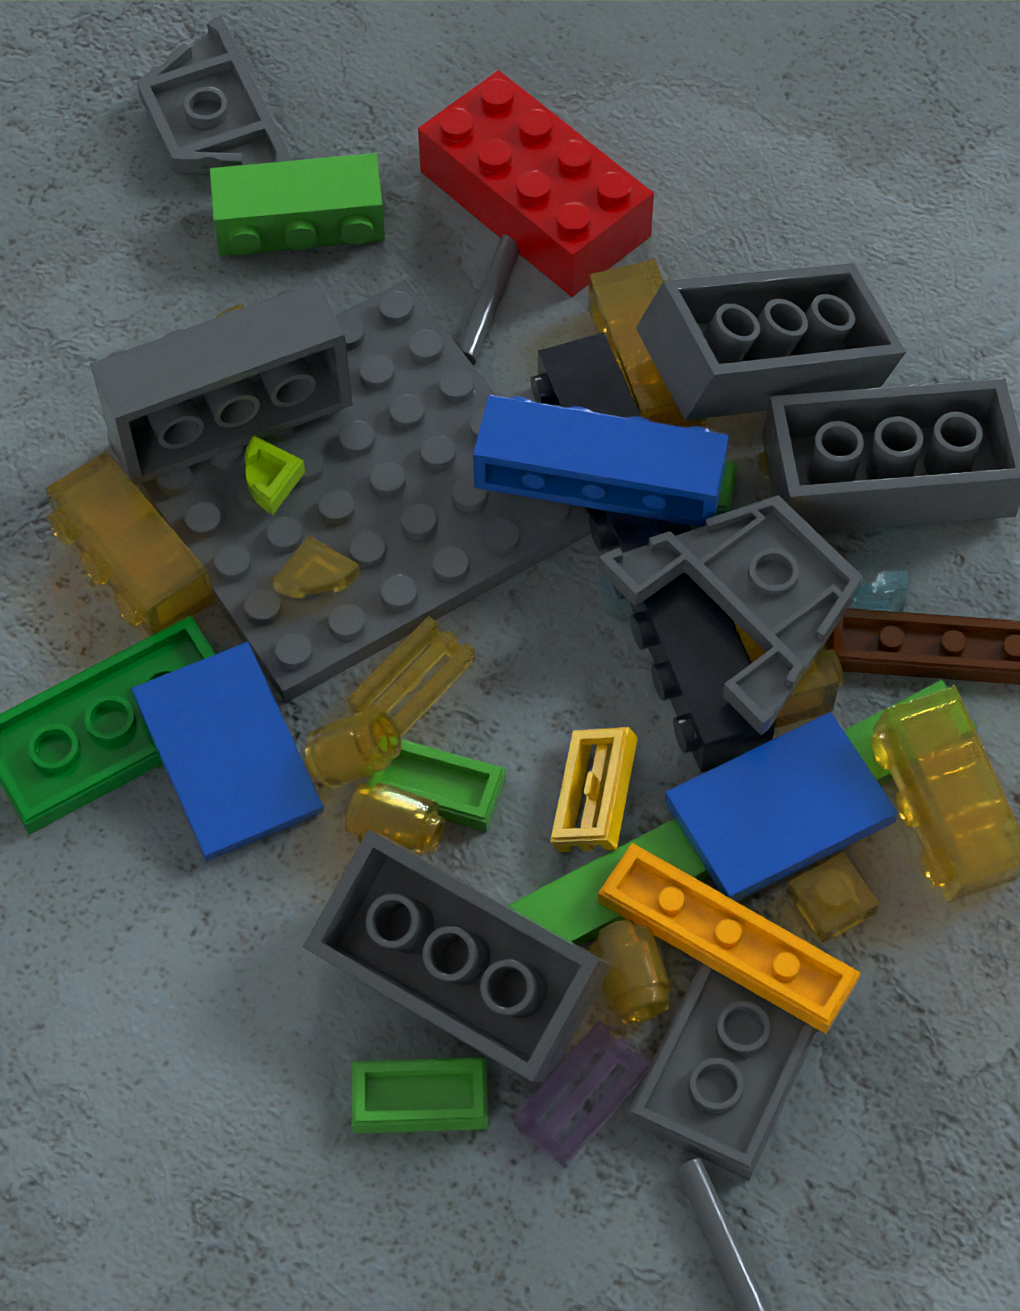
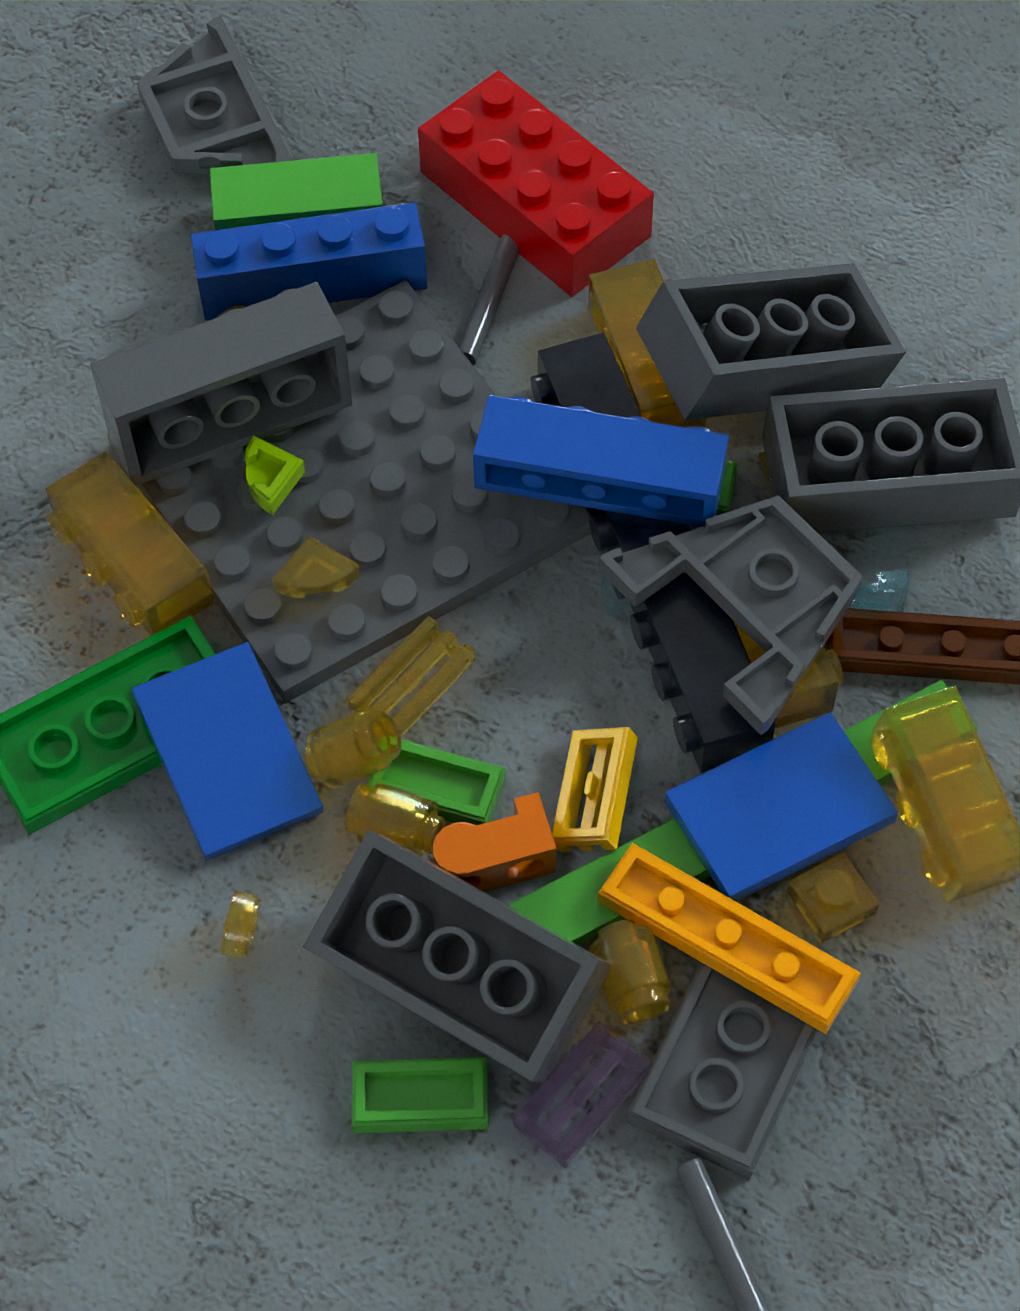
none -> blue brick [191,202,428,321]
none -> clear yellow tile [220,890,261,959]
none -> orange leg [433,792,557,891]

